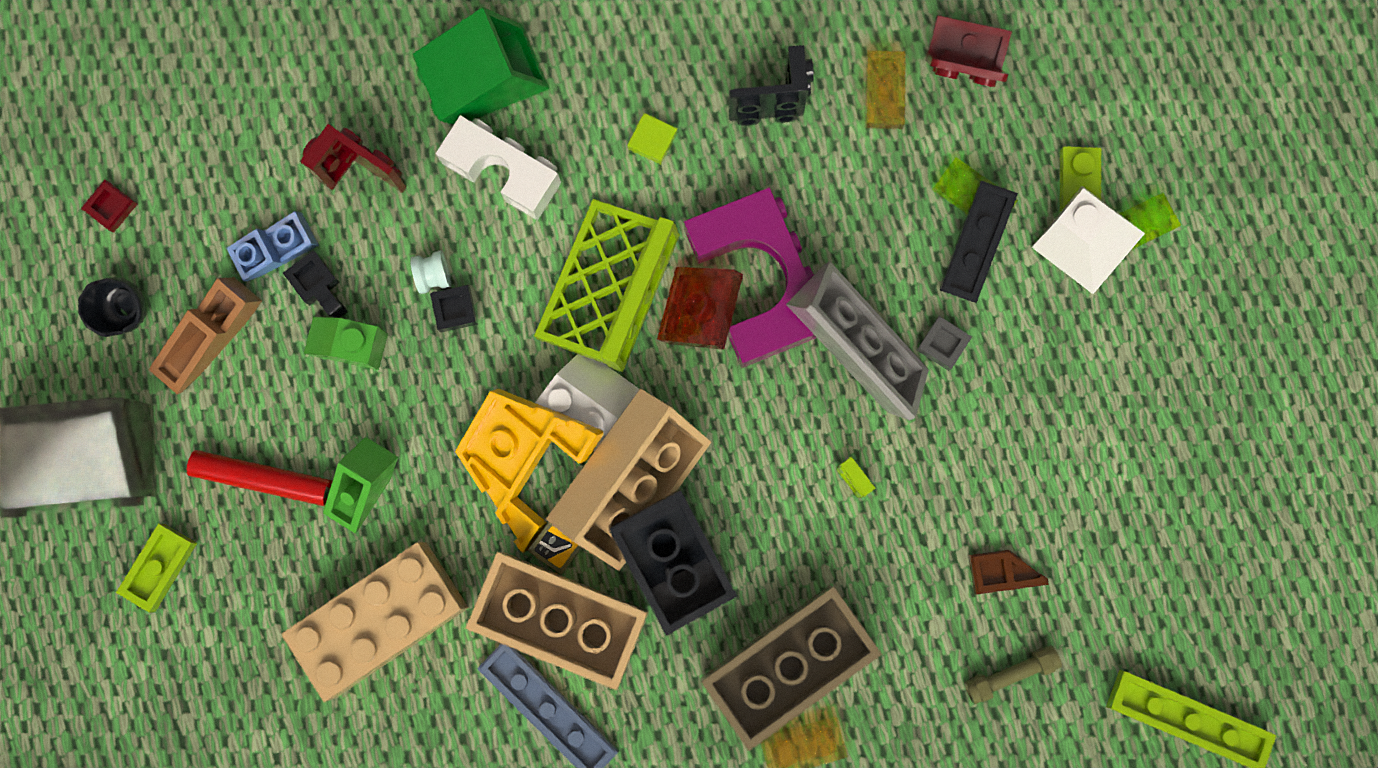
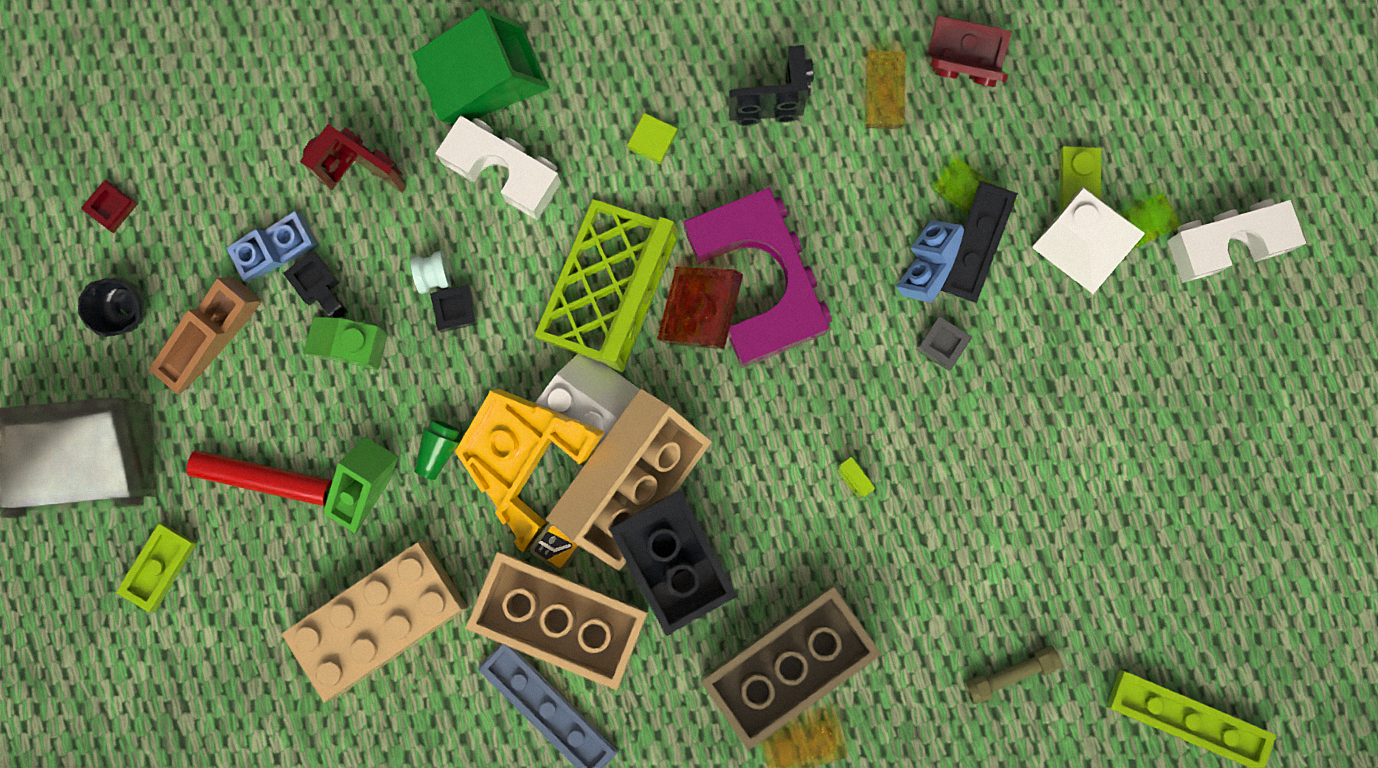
light grey slope [786,261,929,421] -> none
reddish brown tile [968,550,1049,595] -> none
none -> green cone [414,419,460,480]
none -> medium blue slope [896,220,964,303]
none -> white arch [1167,199,1306,283]

